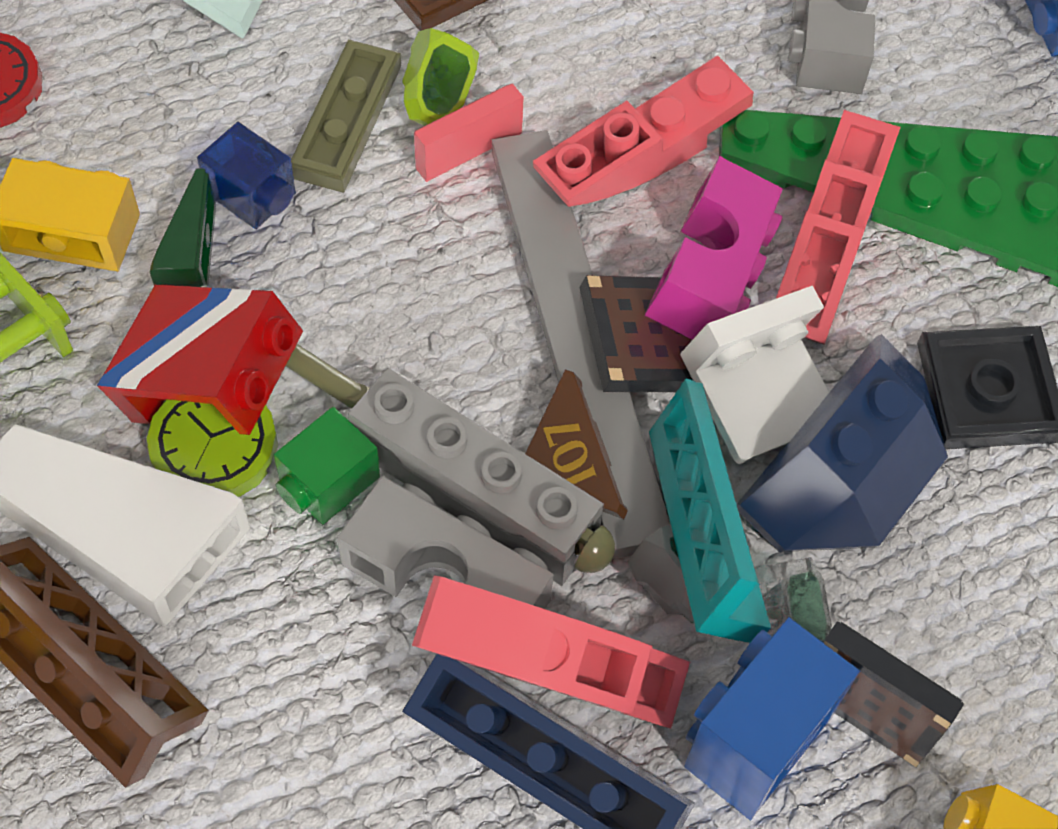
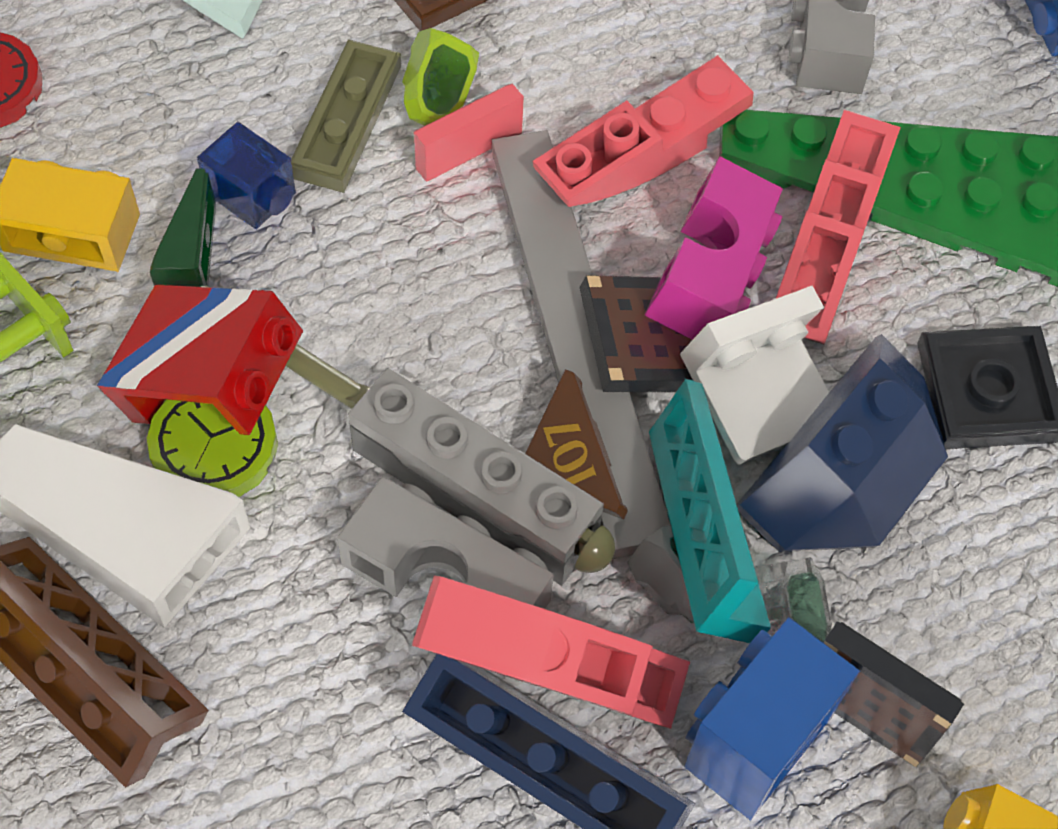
green brick [273,406,380,525] -> none

